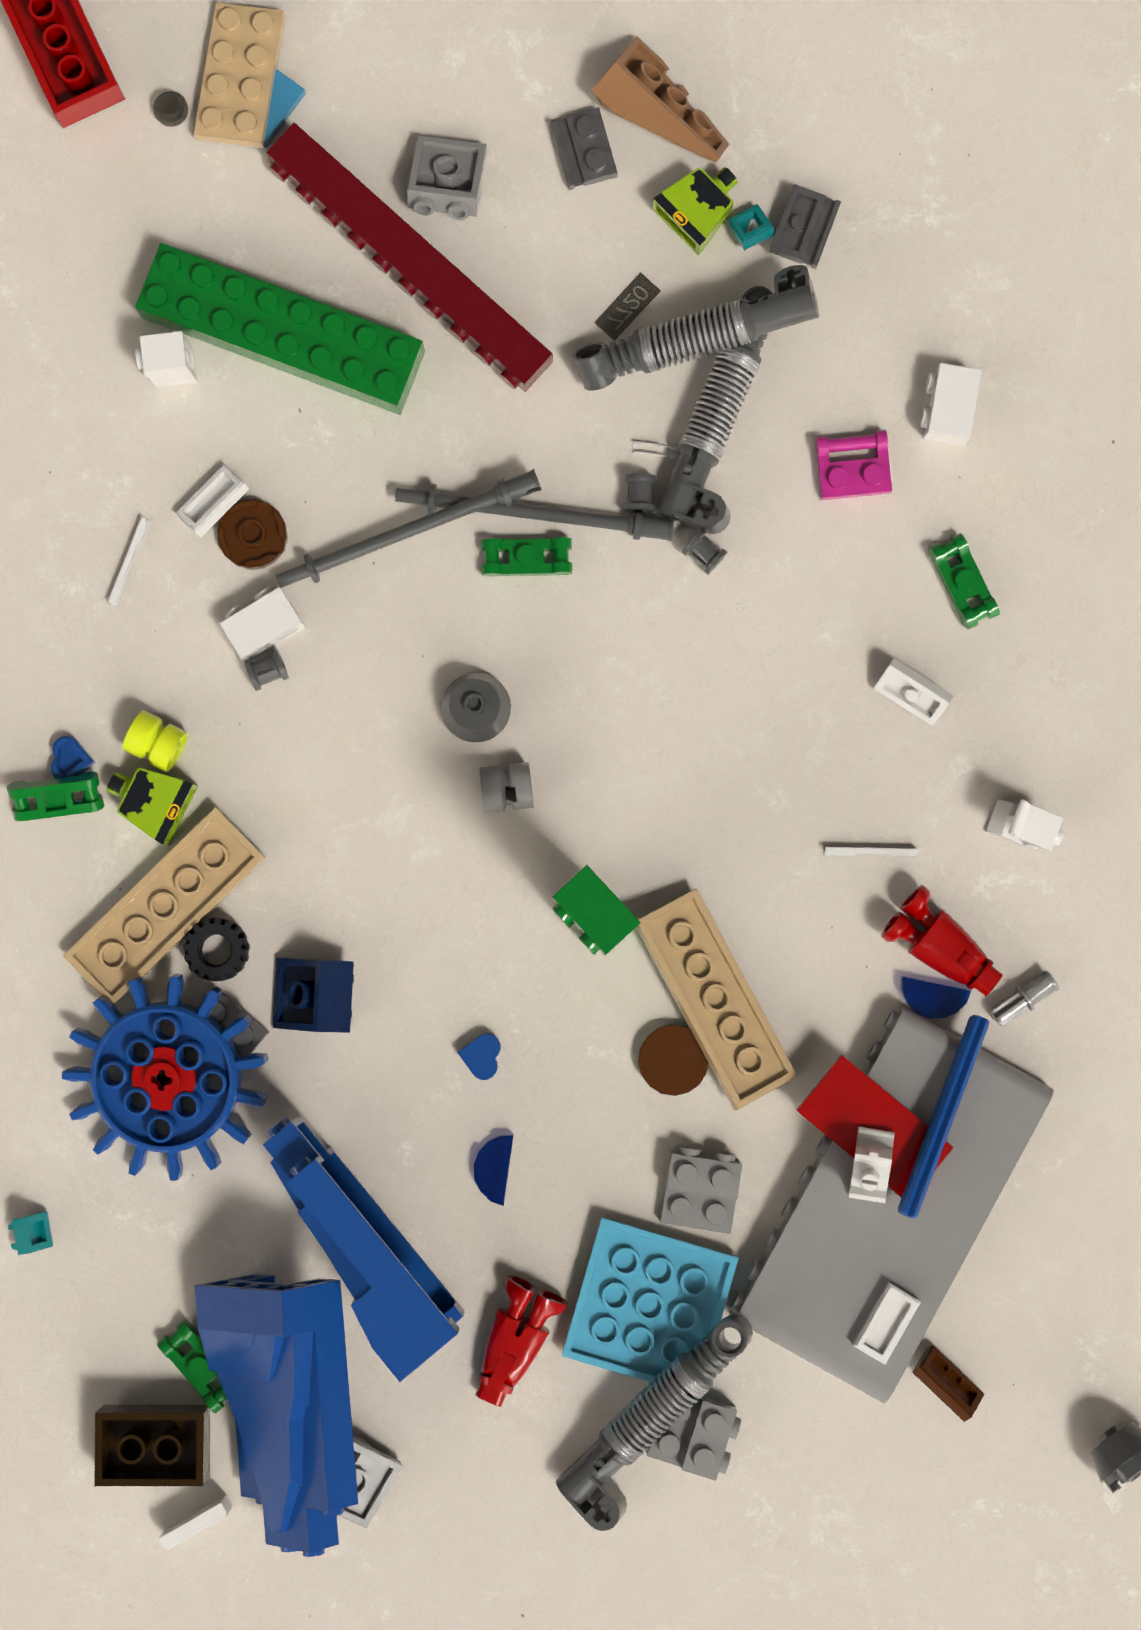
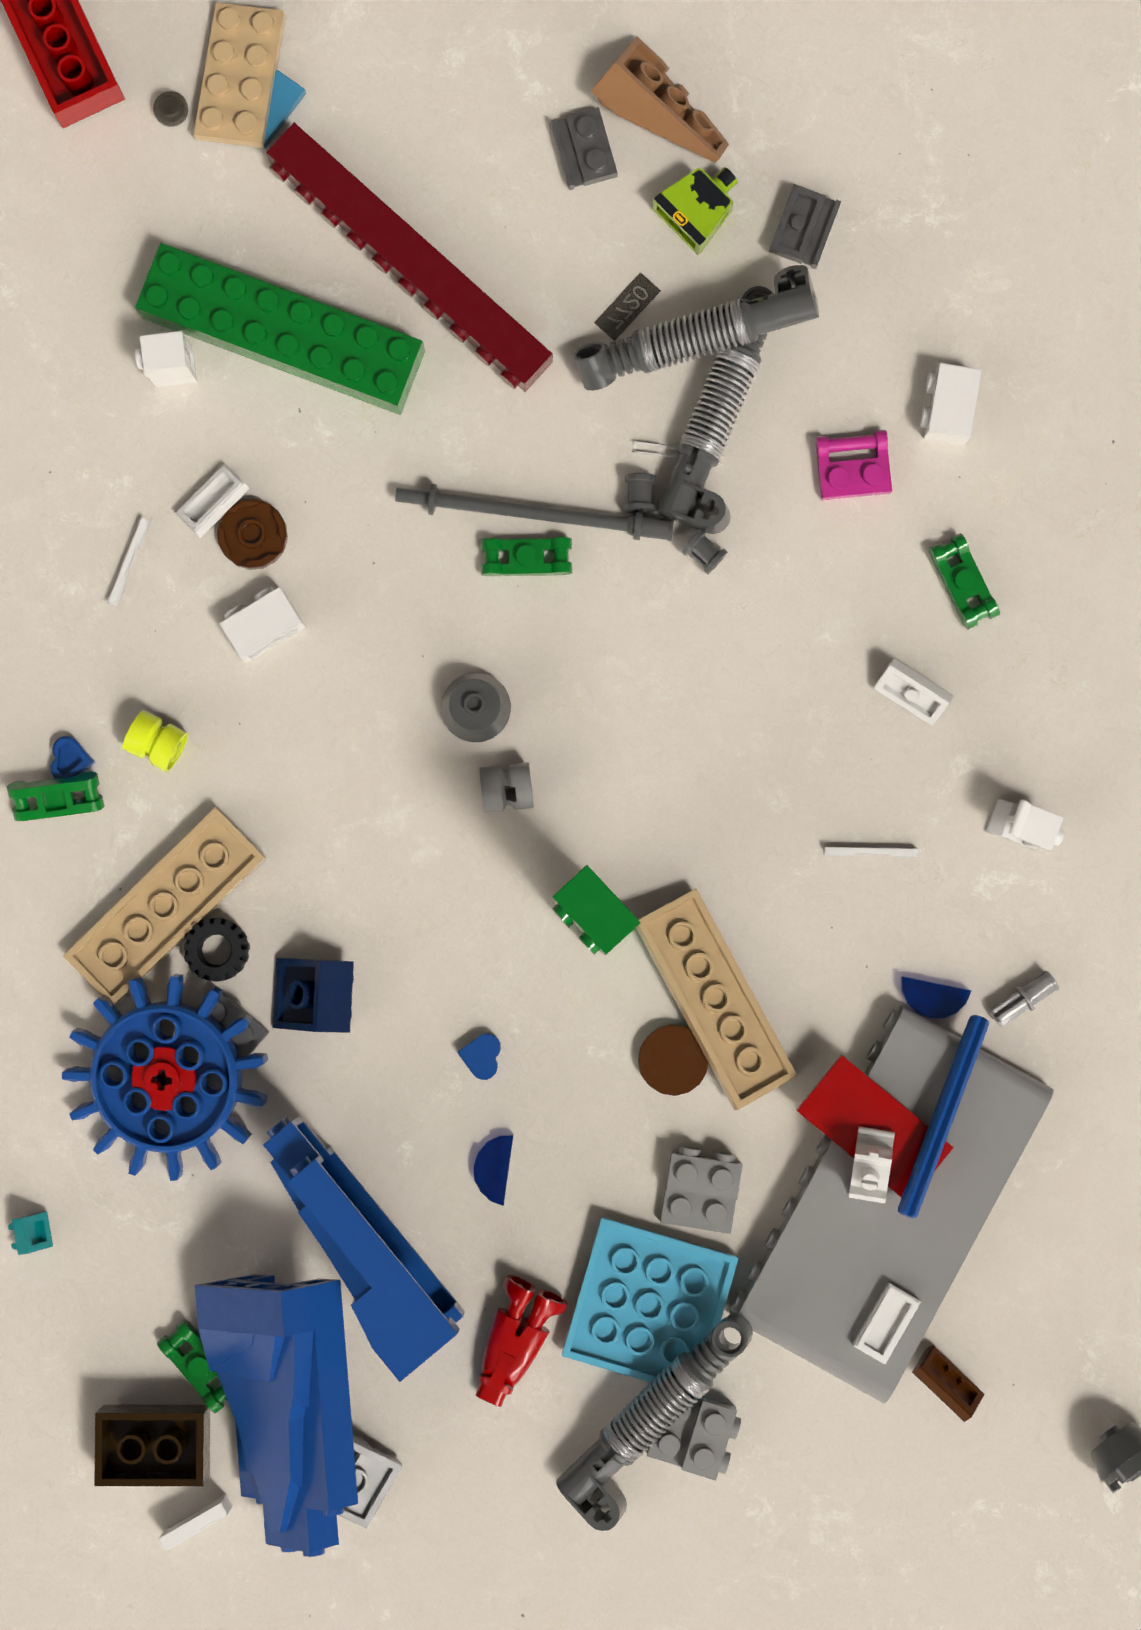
torso [106,768,198,846] -> none
dark grey bush [244,649,289,691] -> none
dark grey bar [275,469,542,588] -> none
light grey plate [407,135,487,220] -> none
teal tile [727,204,775,250] -> none
red piece [881,885,1003,997] -> none

